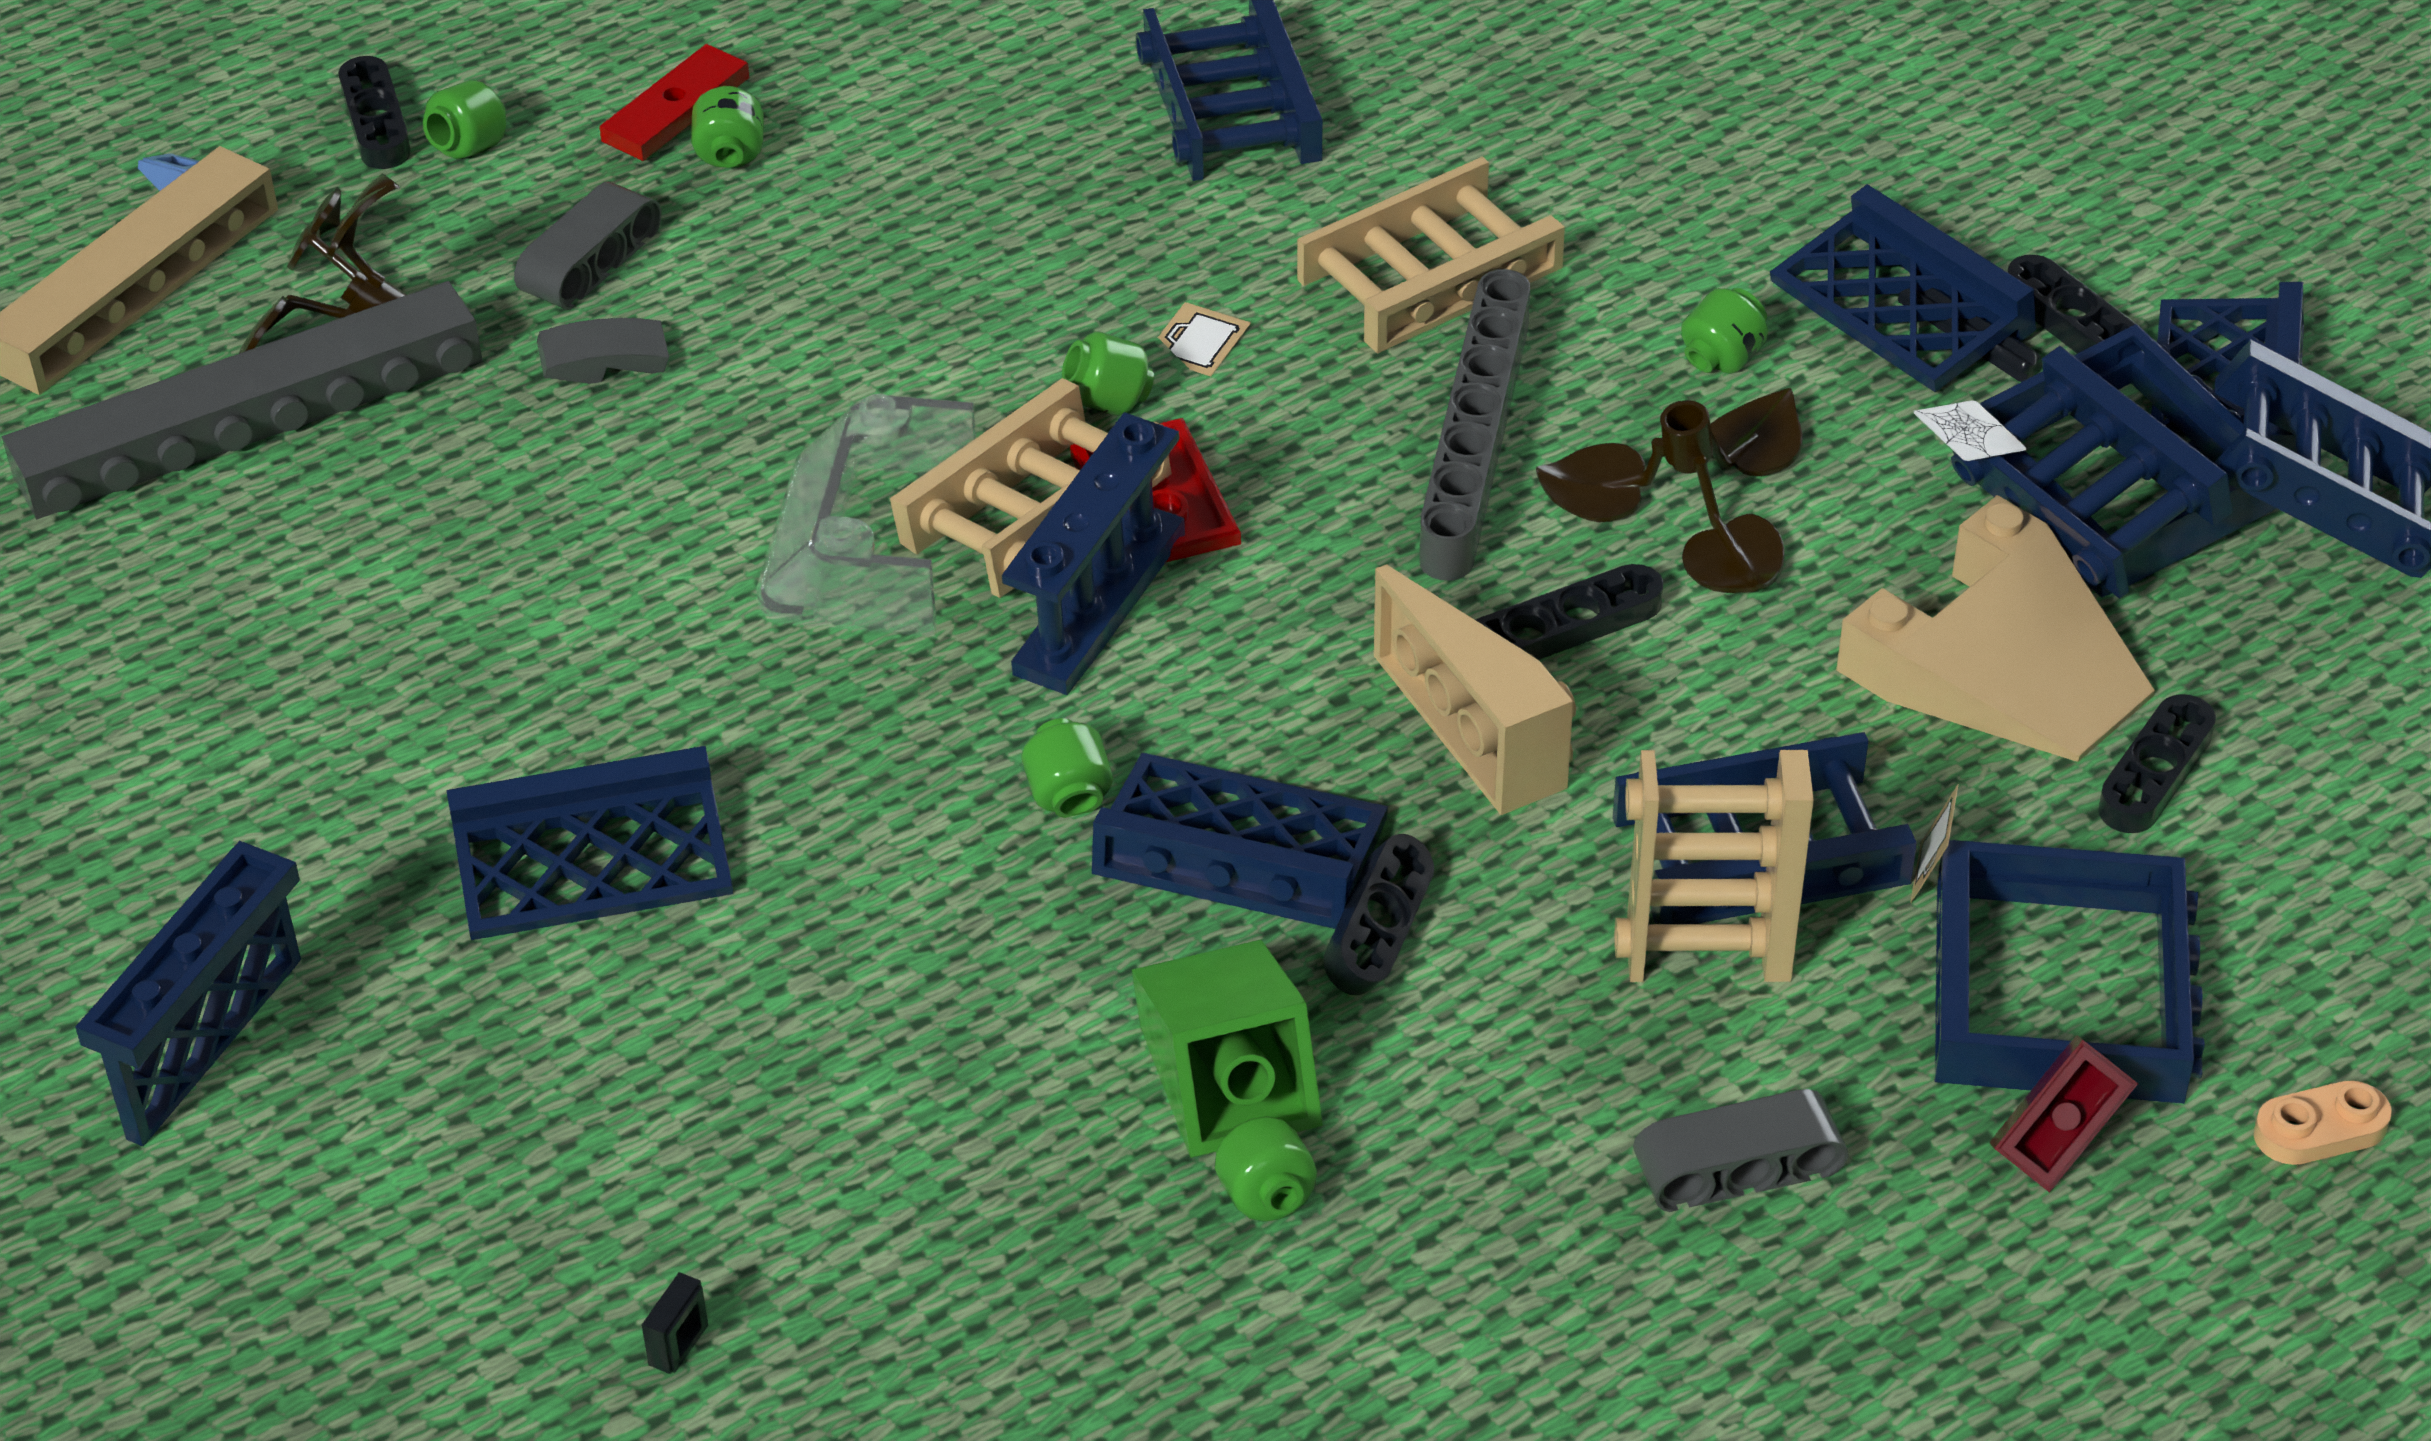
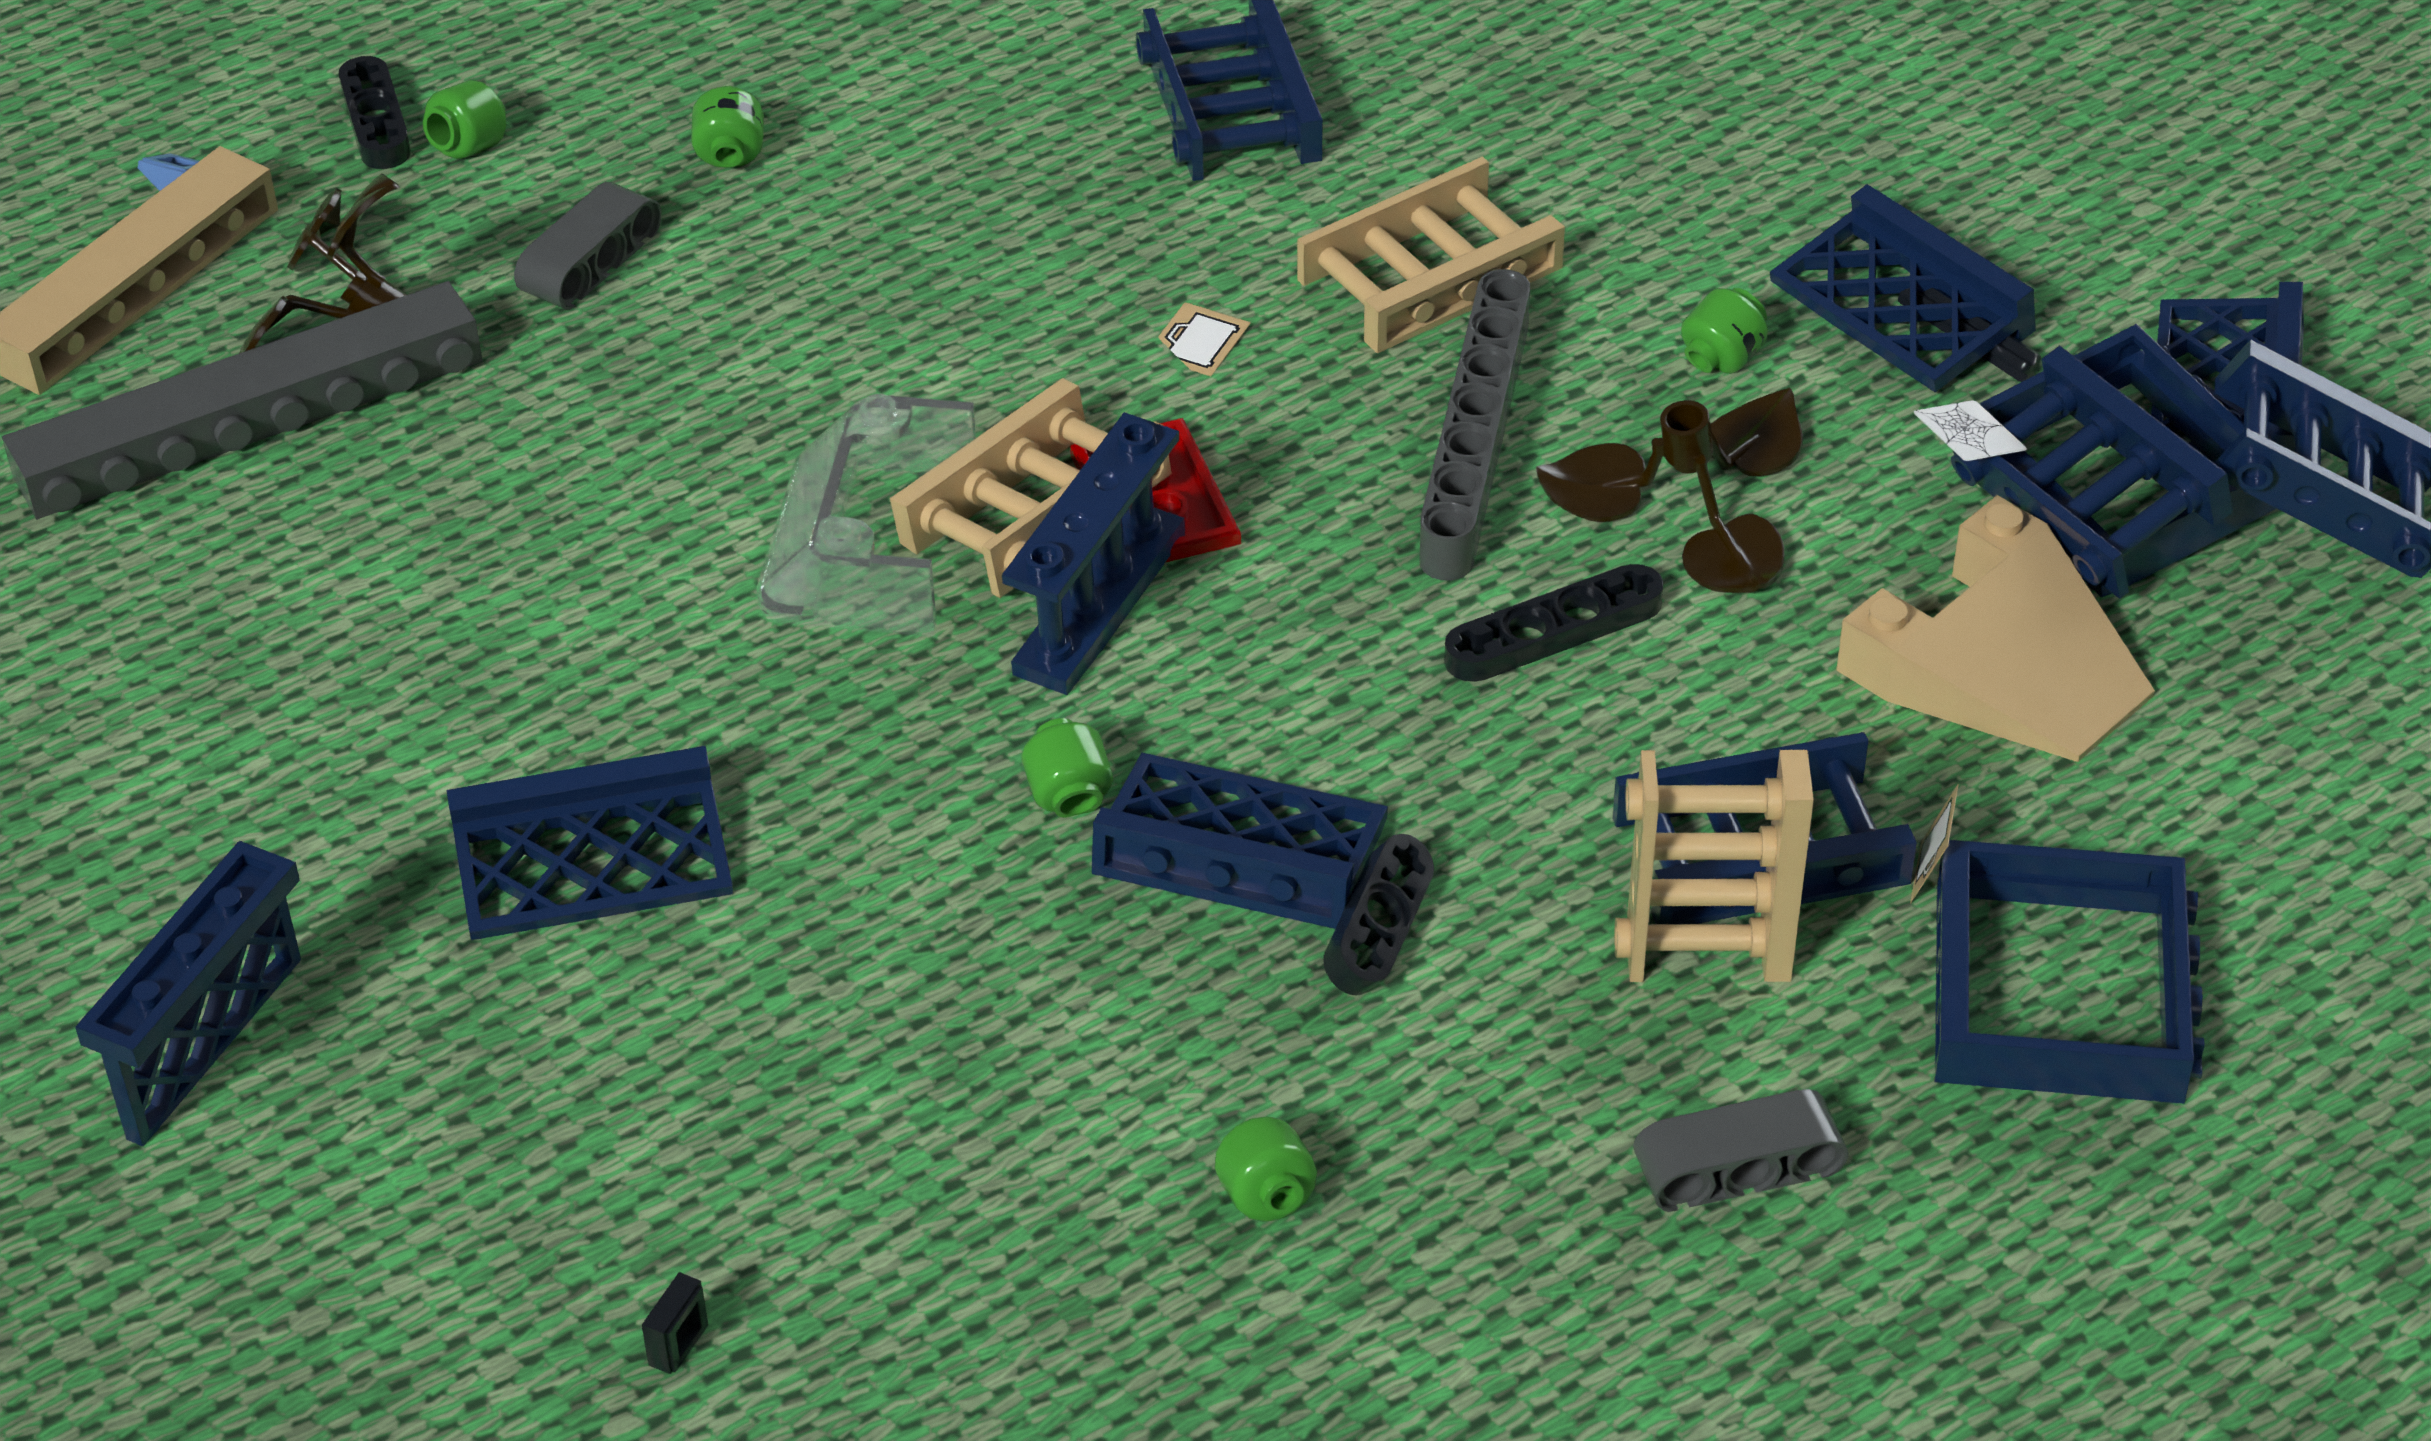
dark grey slope [537,318,669,384] -> none
red tile [599,44,750,161] -> none
bright green head [1062,331,1154,416] -> none
bright green slope [1132,939,1323,1158] -> none
tan slope [1374,564,1576,815] -> none
dark red slope [1990,1035,2138,1193] -> none
black beam [2007,255,2135,354] -> none
black beam [2098,694,2216,833] -> none
light nougat plate [2254,1081,2391,1165] -> none

